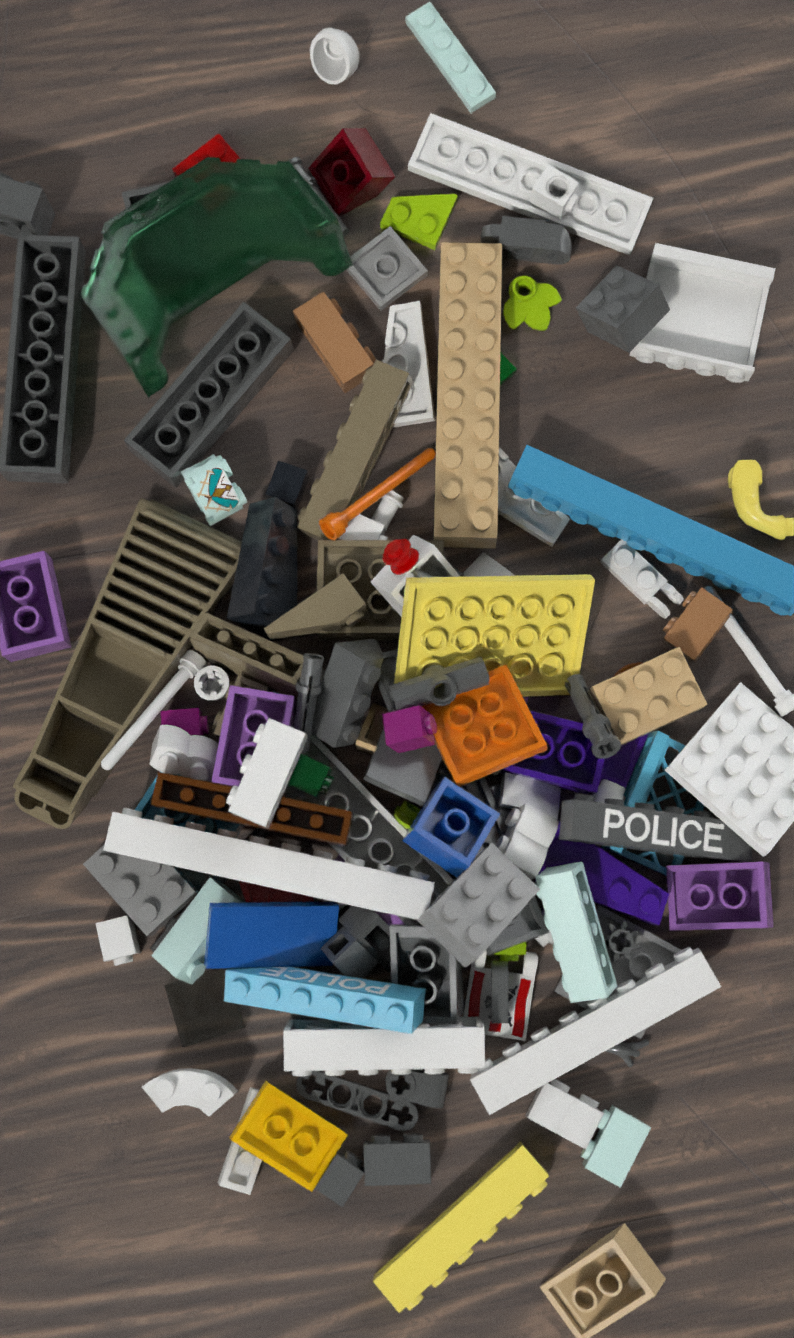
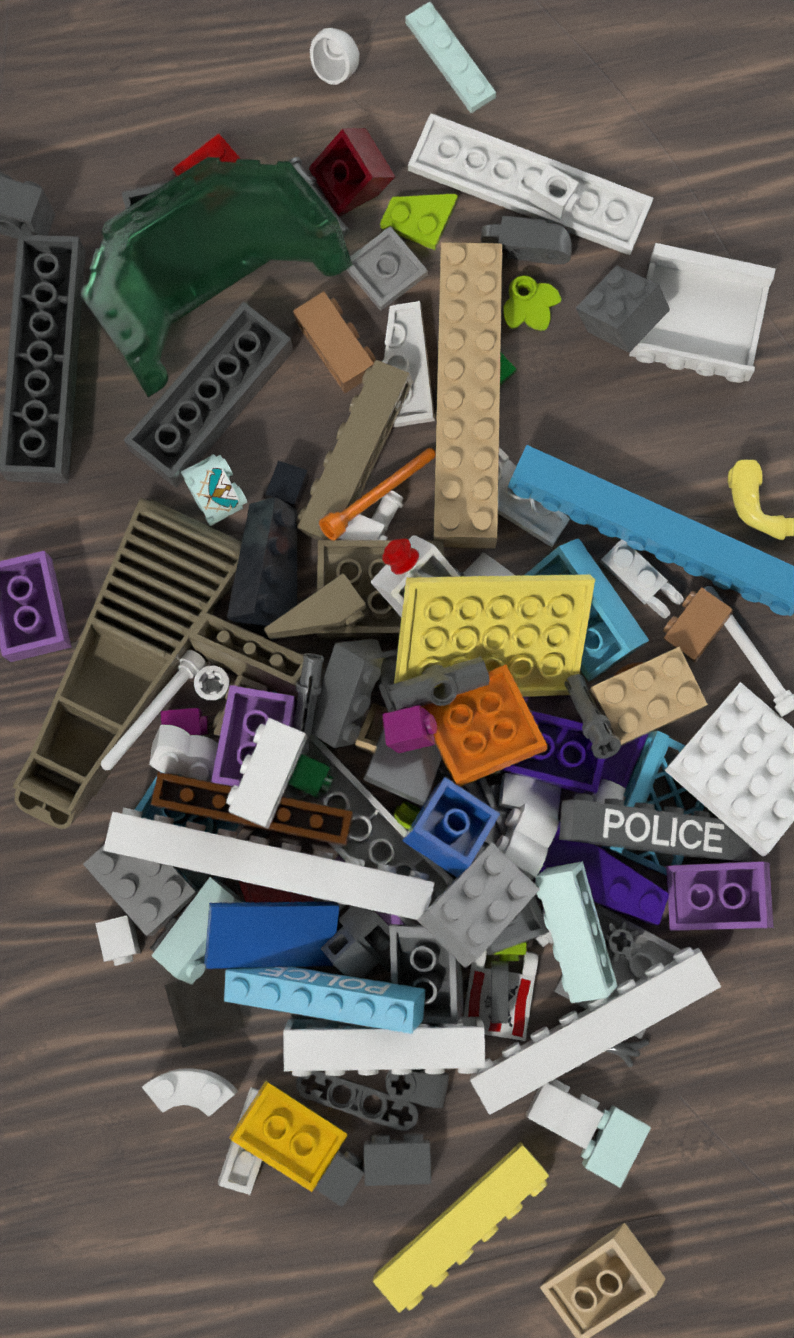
none -> medium azure slope [524,538,649,682]

